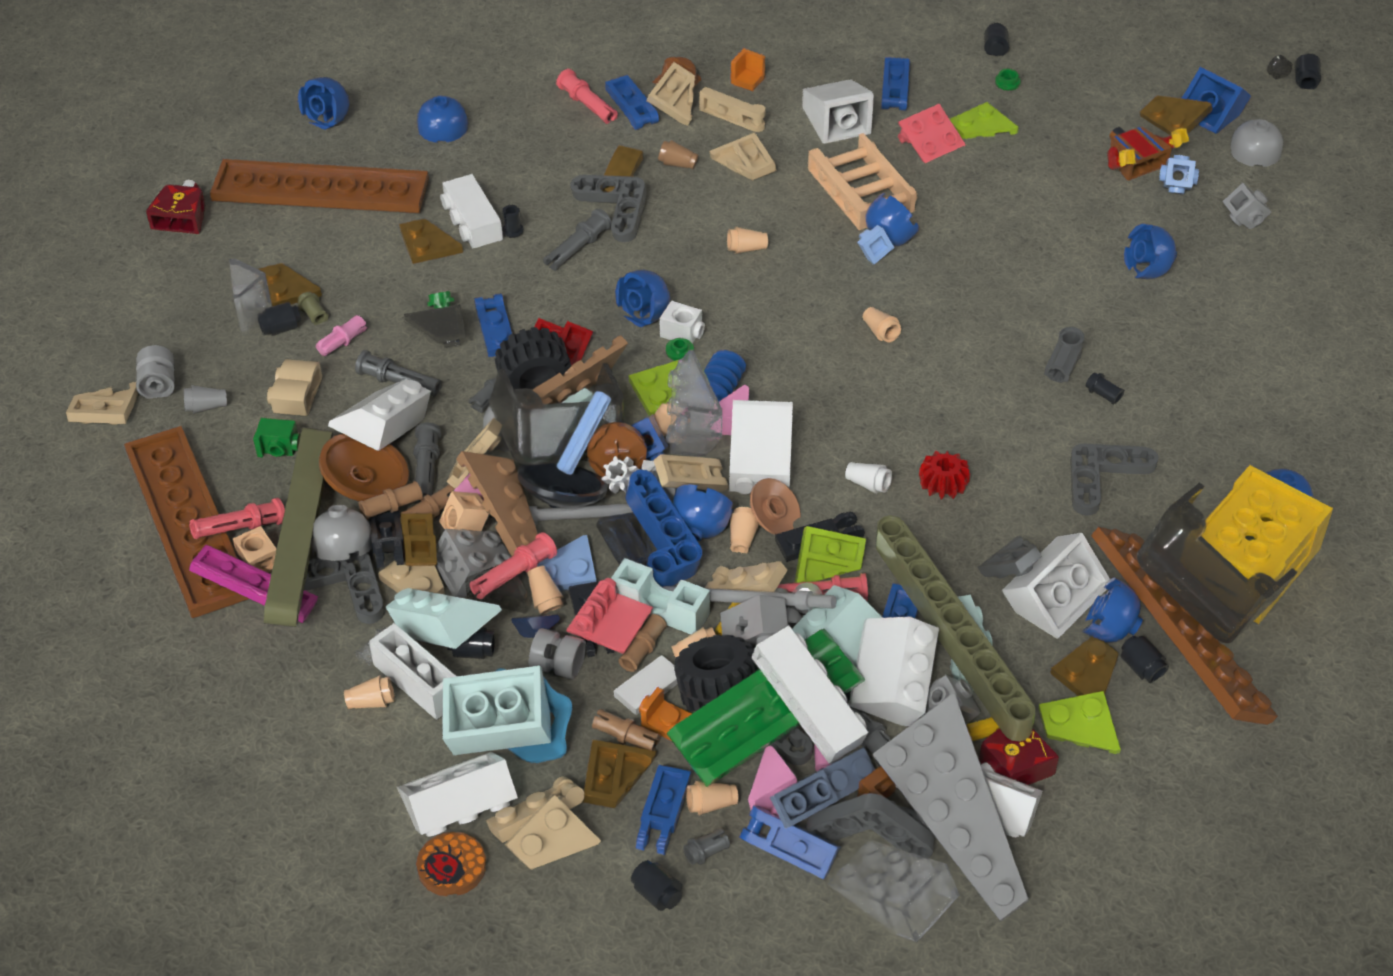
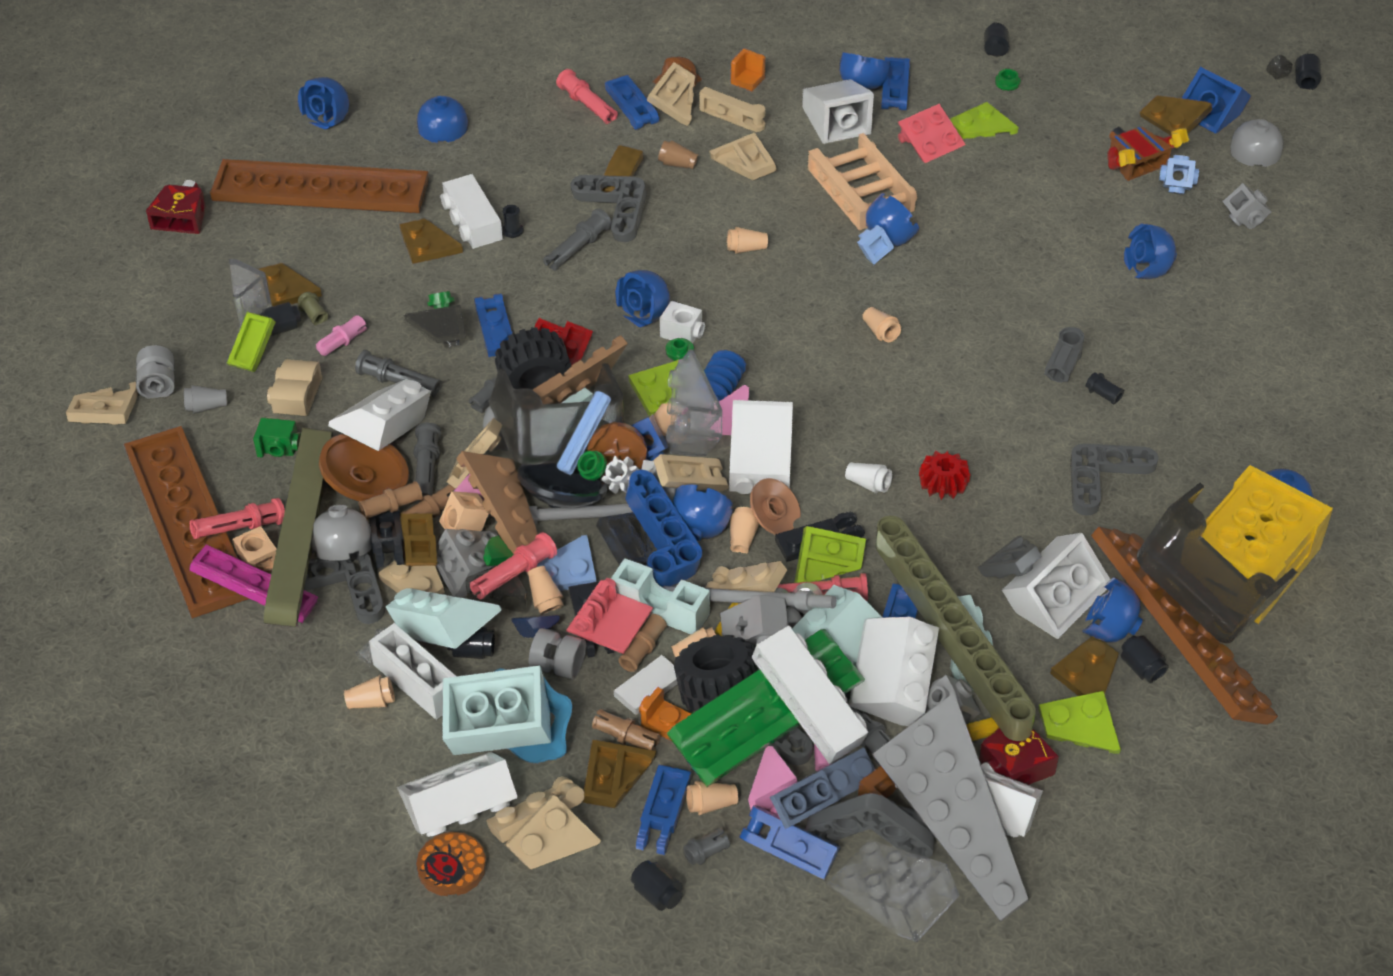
none -> lime tile [227,312,275,372]
none -> green tile [483,536,514,566]
none -> green plate [577,451,607,481]
none -> blue cylinder [839,52,890,89]

